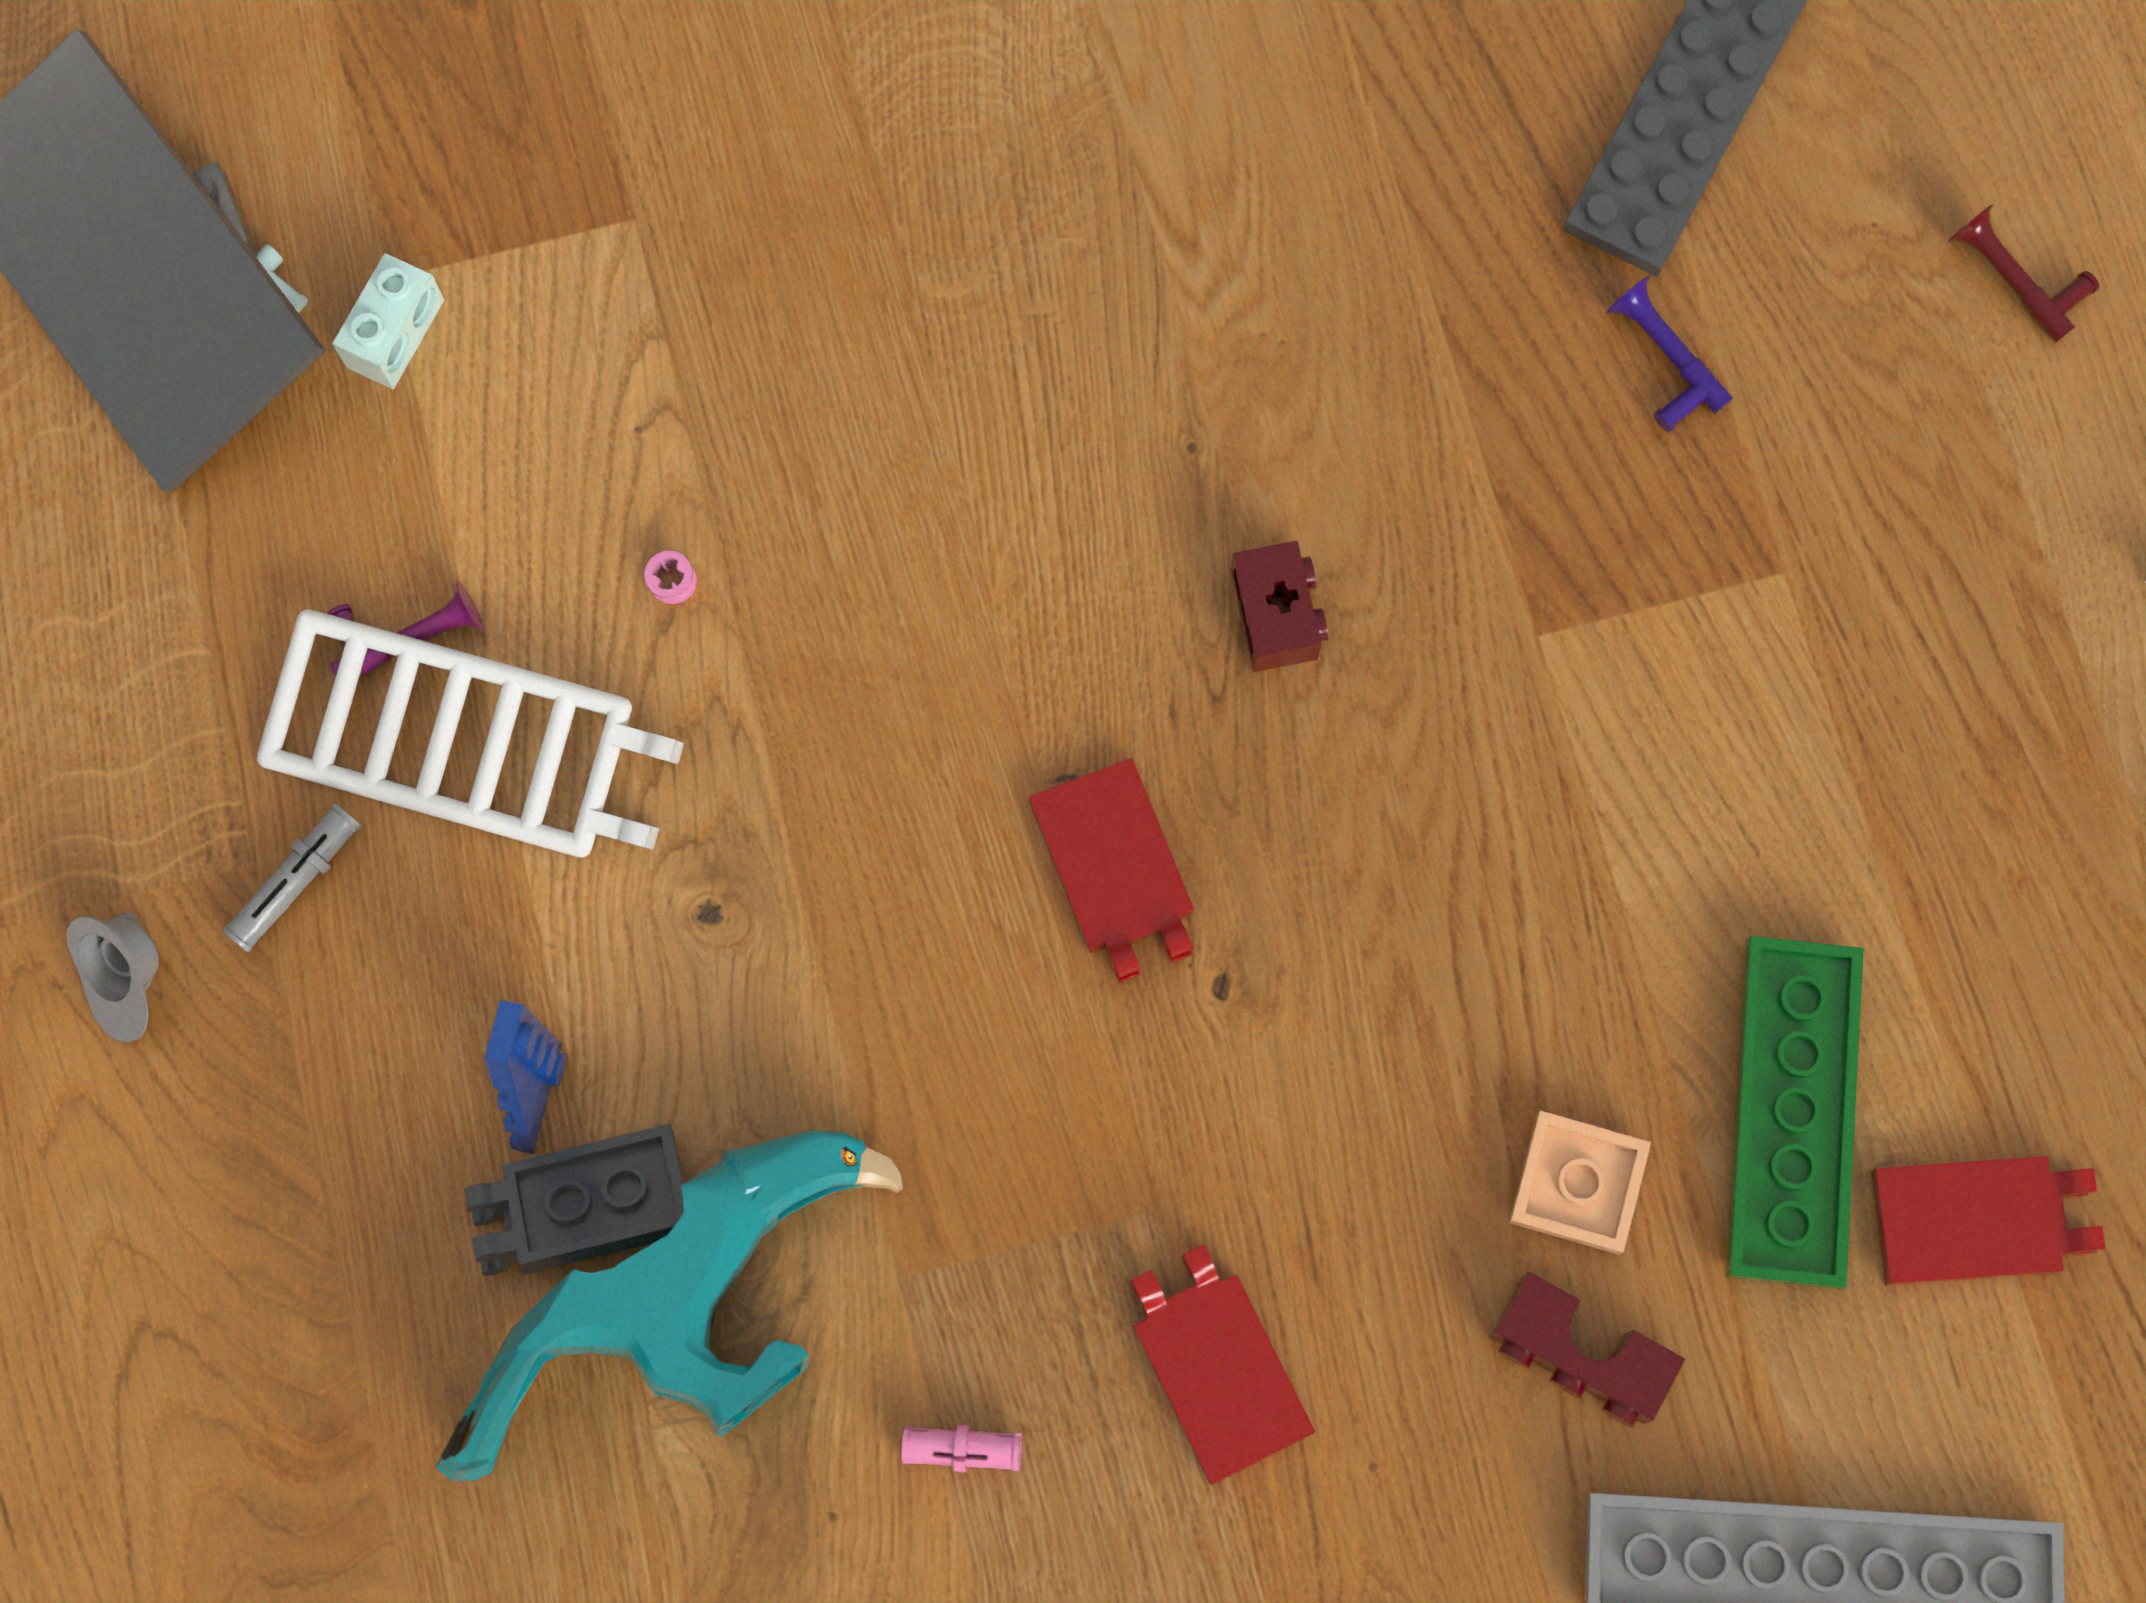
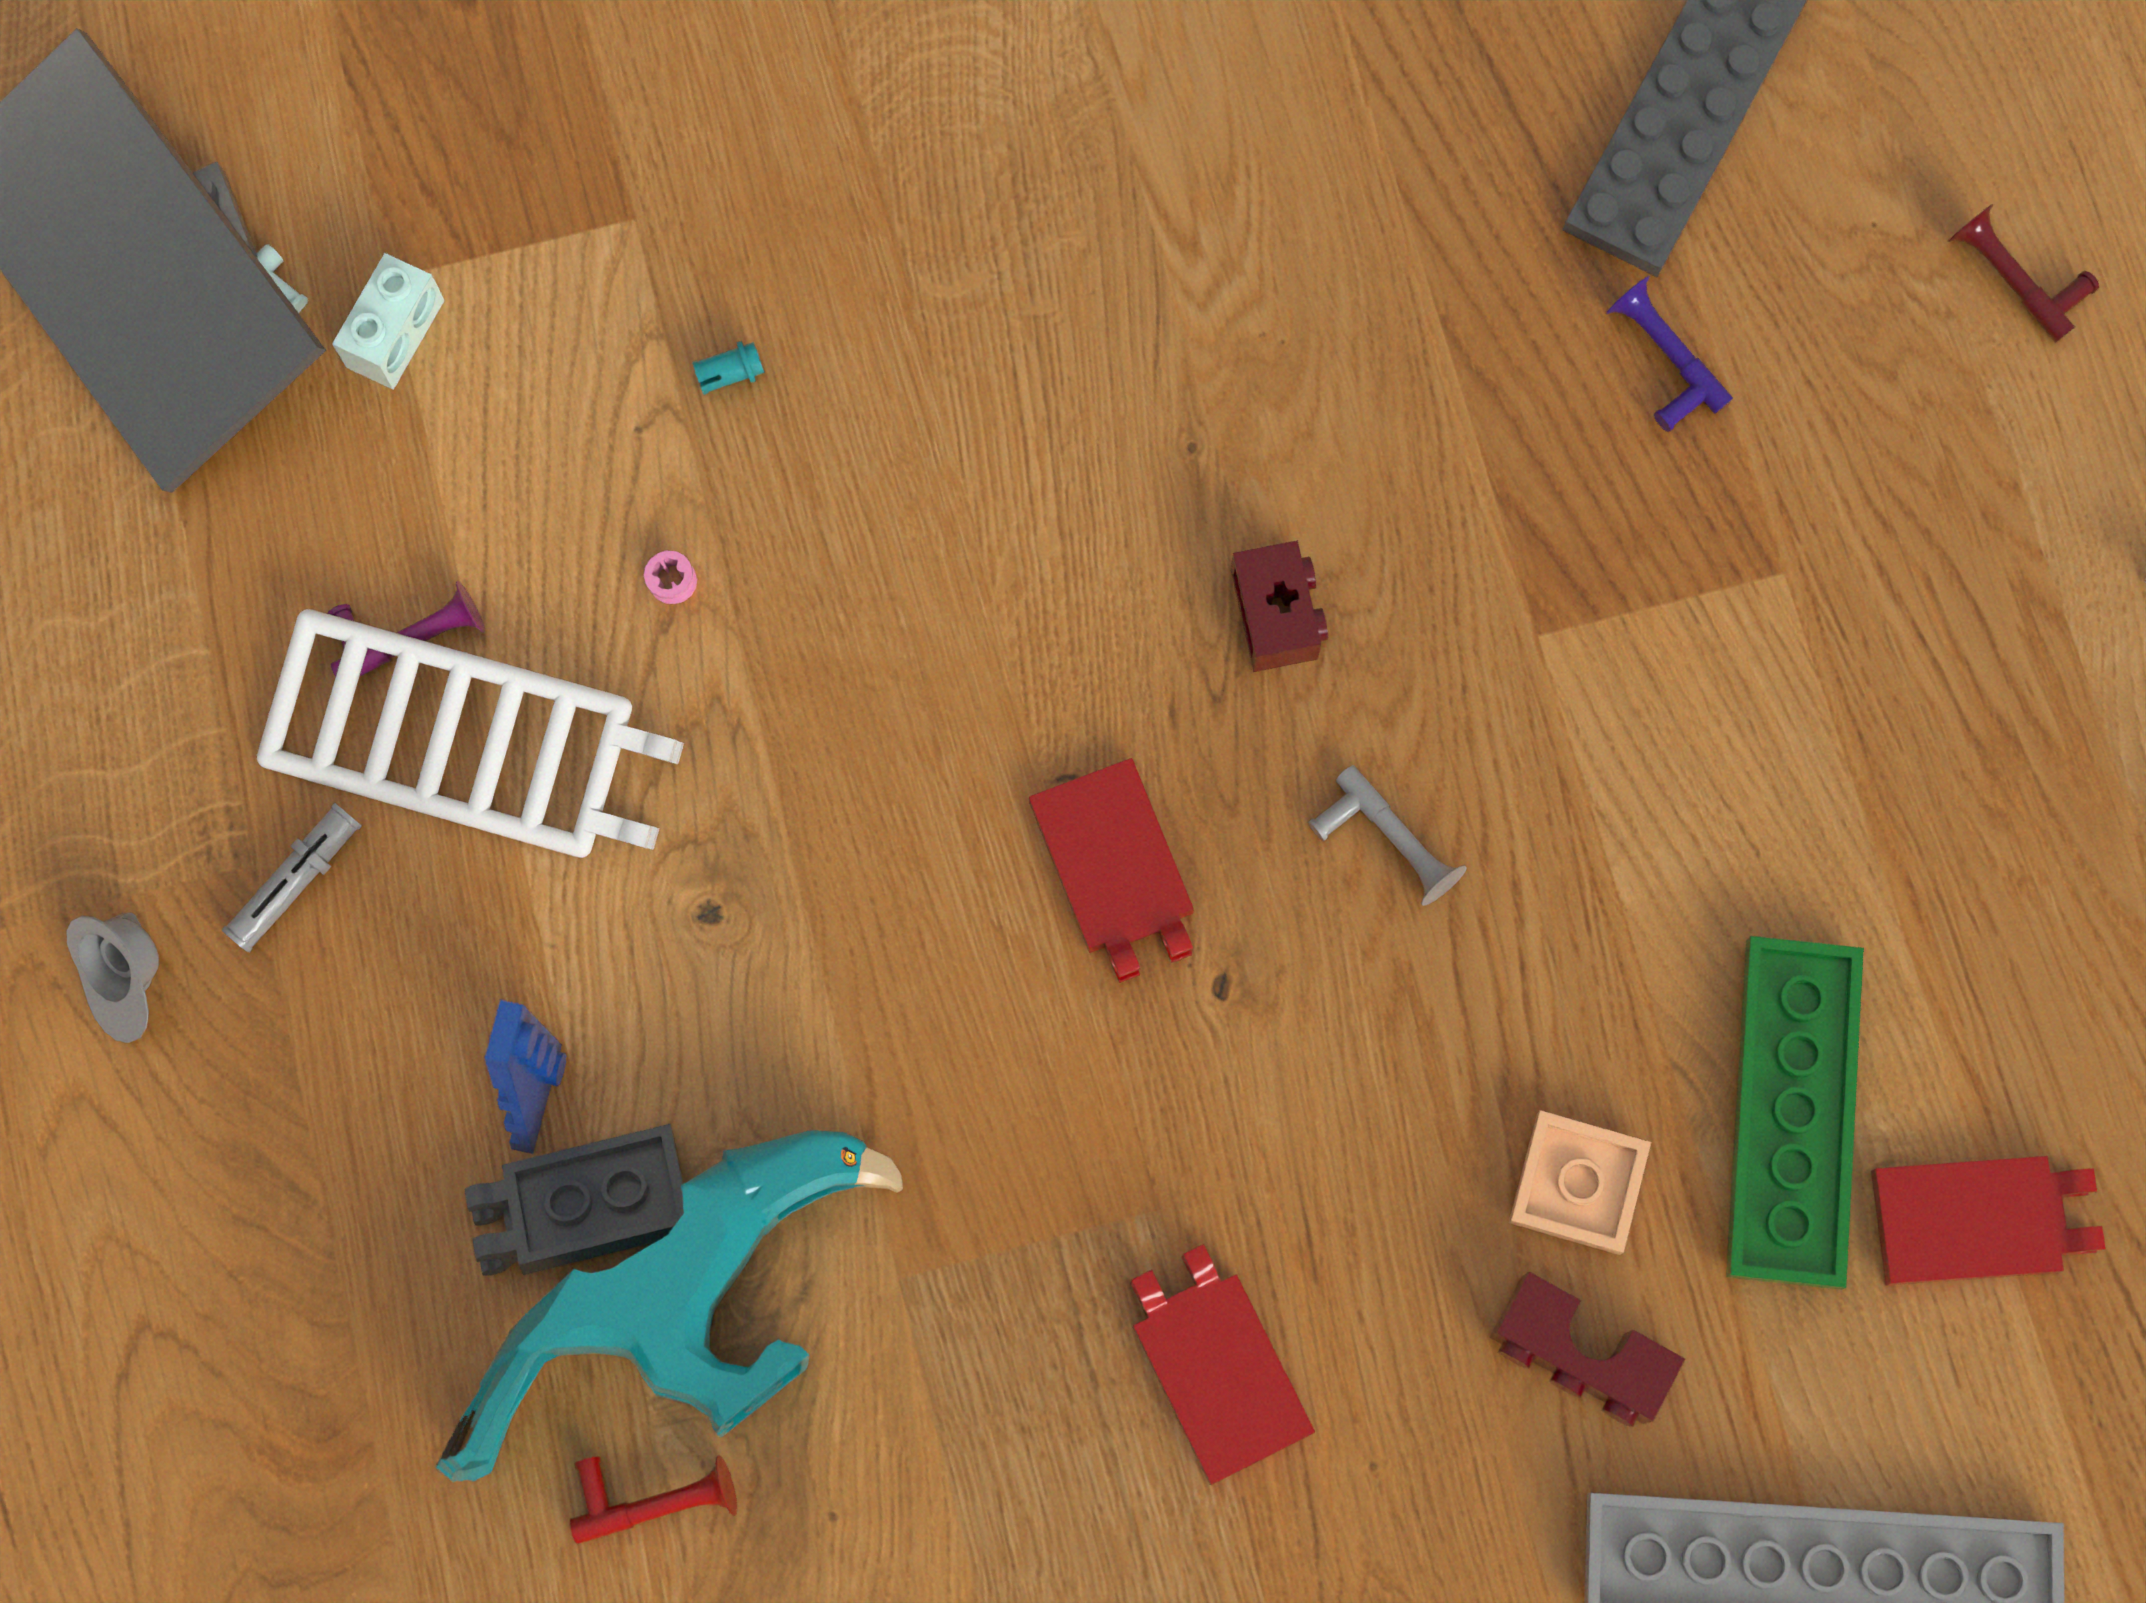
bright pink pin [902,1424,1022,1472] -> none
none -> red piece [570,1455,737,1544]
none -> teal pin [692,340,765,395]
none -> light grey piece [1308,765,1467,906]

